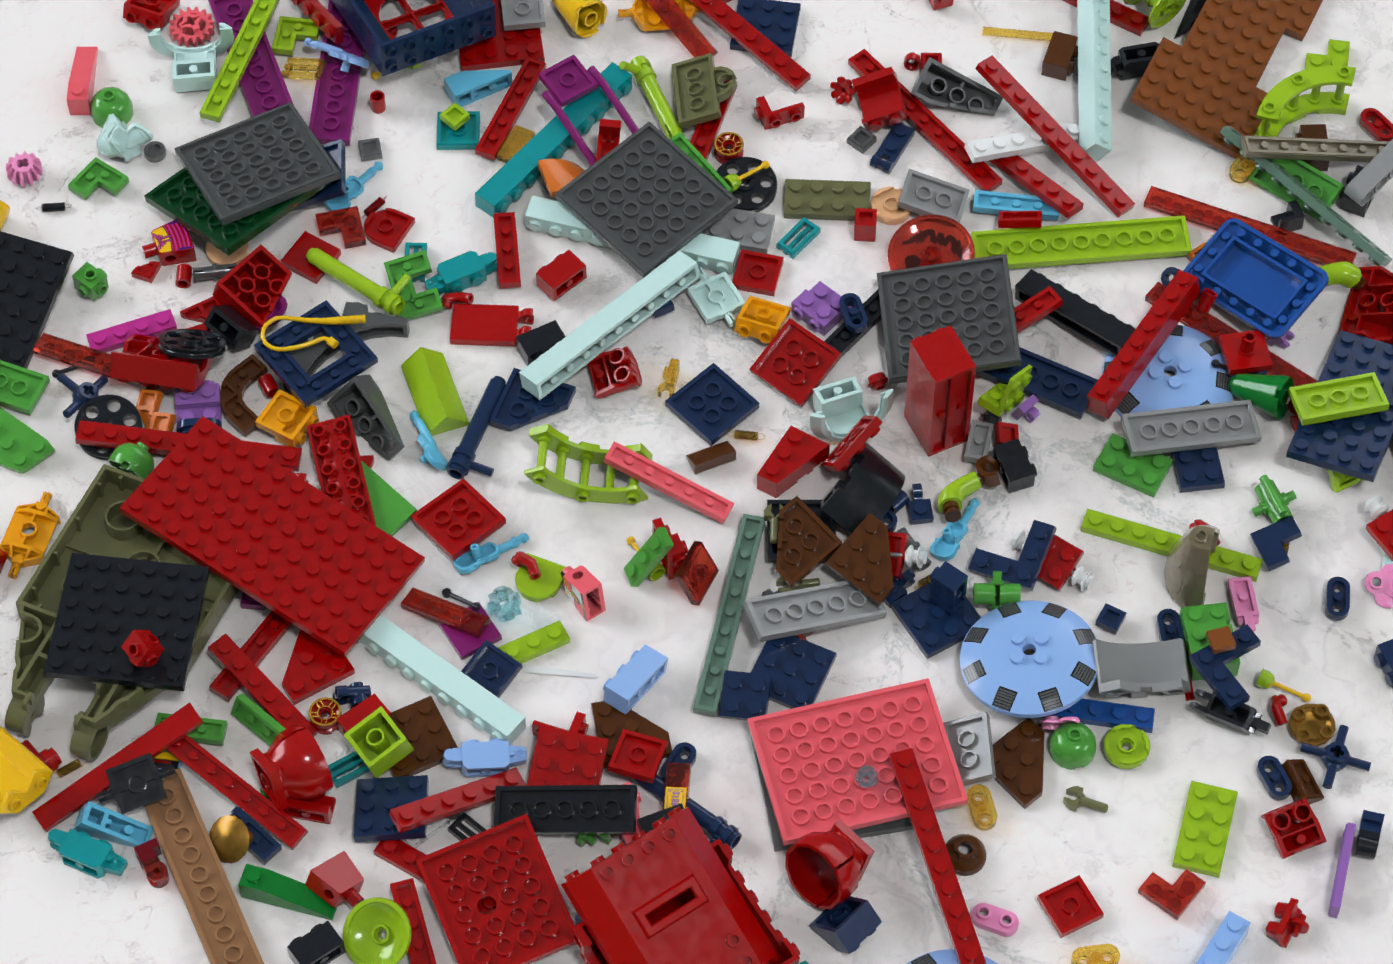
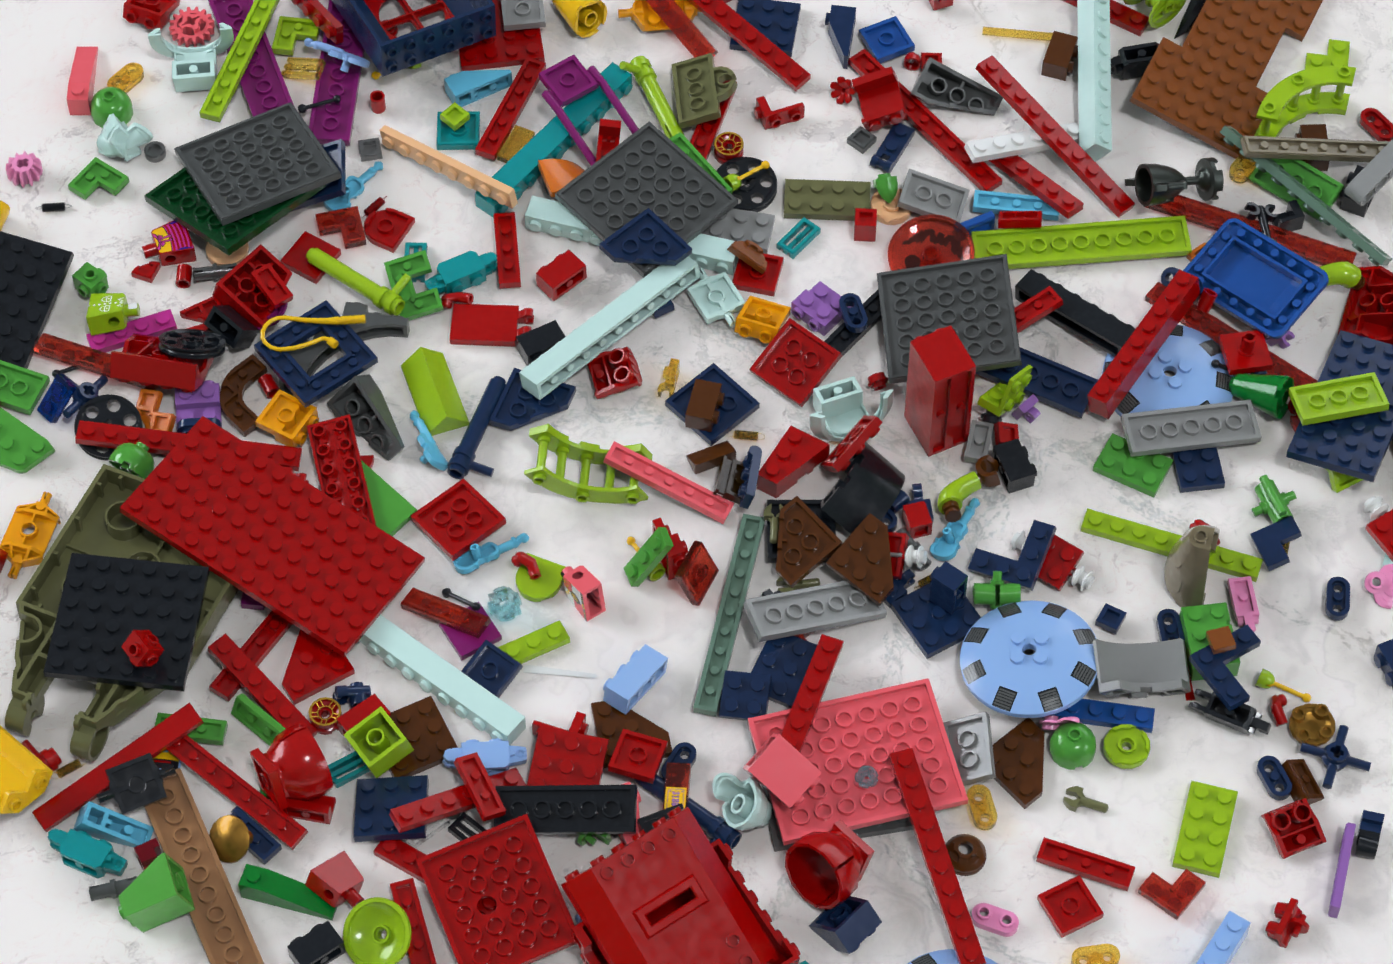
none -> clear blue plate [37,374,77,423]
none -> lime torso [86,293,140,336]
none -> dark grey pin [89,876,137,901]
none -> clear yellow plate [107,62,144,93]
none -> bright green slope [118,852,195,933]
none -> red plate [250,263,293,310]
none -> black hinge [298,95,341,113]
none -> light nougat plate [379,125,518,209]
none -> red plate [454,752,506,822]
none -> dark blue plate [600,208,692,265]
none -> reddish brown brick [685,379,725,432]
none -> light aqua head [712,773,772,831]
none -> dark brown plate [713,455,744,504]
none -> dark orange tile [727,240,767,274]
none -> dark blue plate [738,446,762,509]
none -> coral slope [743,733,822,808]
none -> red plate [781,634,844,752]
none -> dark blue slope [825,5,856,69]
none -> blue plate [859,16,915,63]
none -> bright green plate [873,173,898,203]
none -> red panel [902,501,933,539]
none -> blue tile [953,211,995,242]
none -> red plate [1036,837,1135,891]
none -> pearl dark grey piece [1125,157,1224,206]
none -> black bar [1244,202,1278,242]

